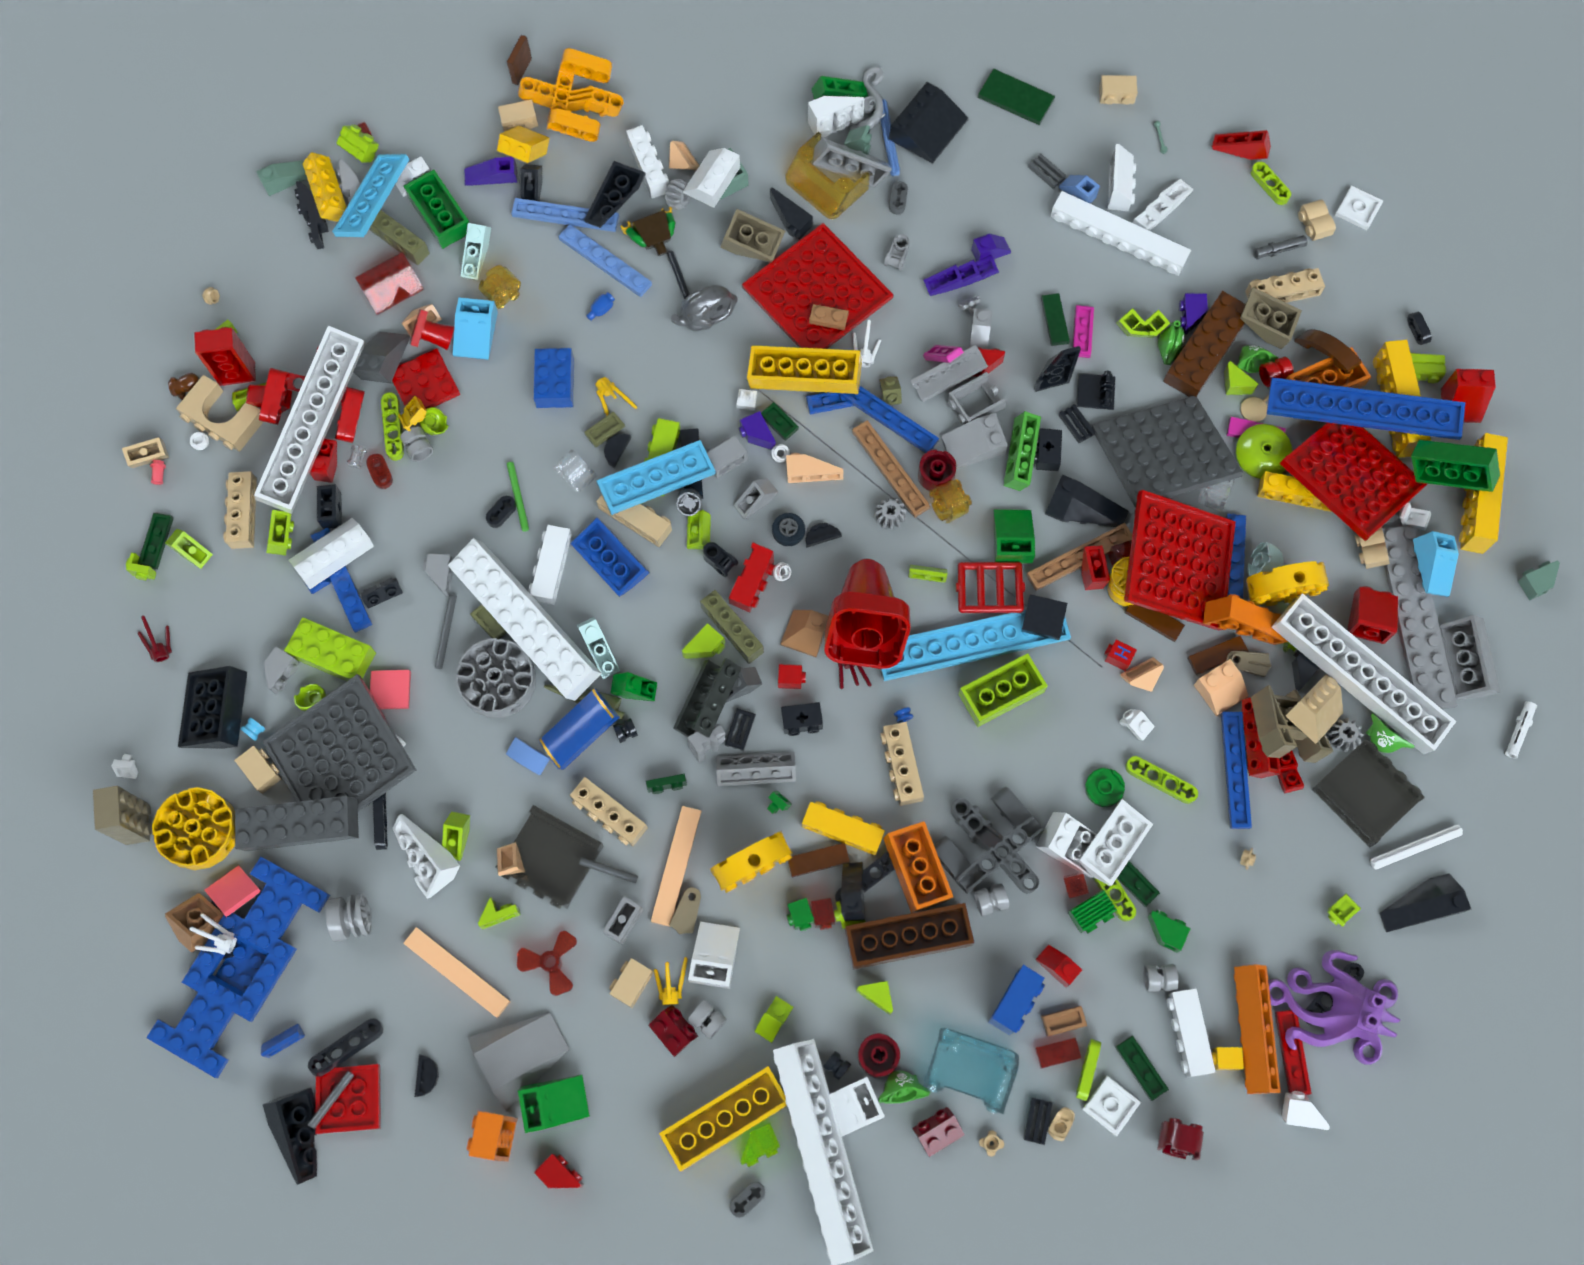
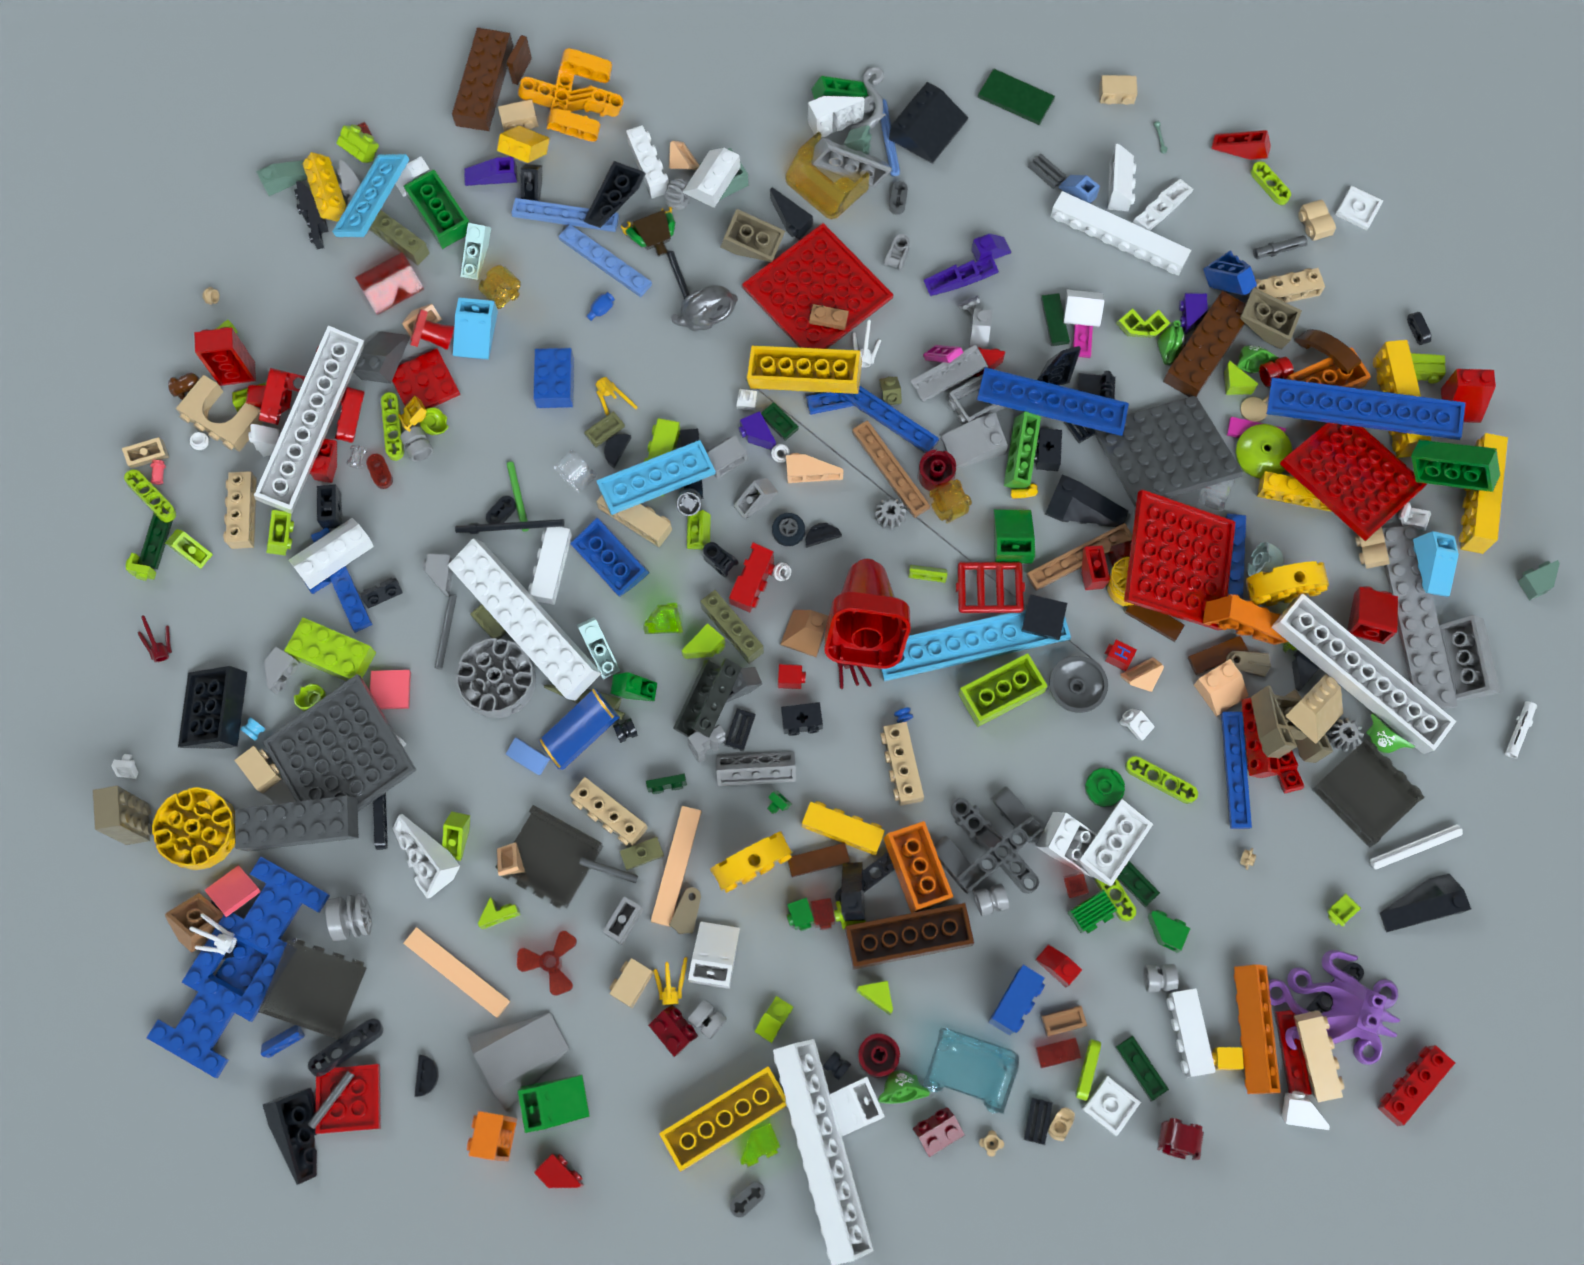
none -> lime beam [124,470,176,522]
none -> white slope [249,424,281,457]
none -> clear smoke panel [258,938,367,1039]
none -> reddish brown brick [452,28,514,131]
none -> black bar [455,519,565,534]
none -> olive plate [620,837,664,871]
none -> clear neon green wedge [643,603,683,634]
none -> blue plate [977,367,1129,436]
none -> yellow arm [1011,483,1038,499]
none -> dark grey dish [1049,656,1108,713]
none -> white slope [1064,289,1104,327]
none -> blue wedge [1203,250,1257,295]
none -> tan brick [1294,1010,1345,1102]
none -> red brick [1378,1045,1455,1126]

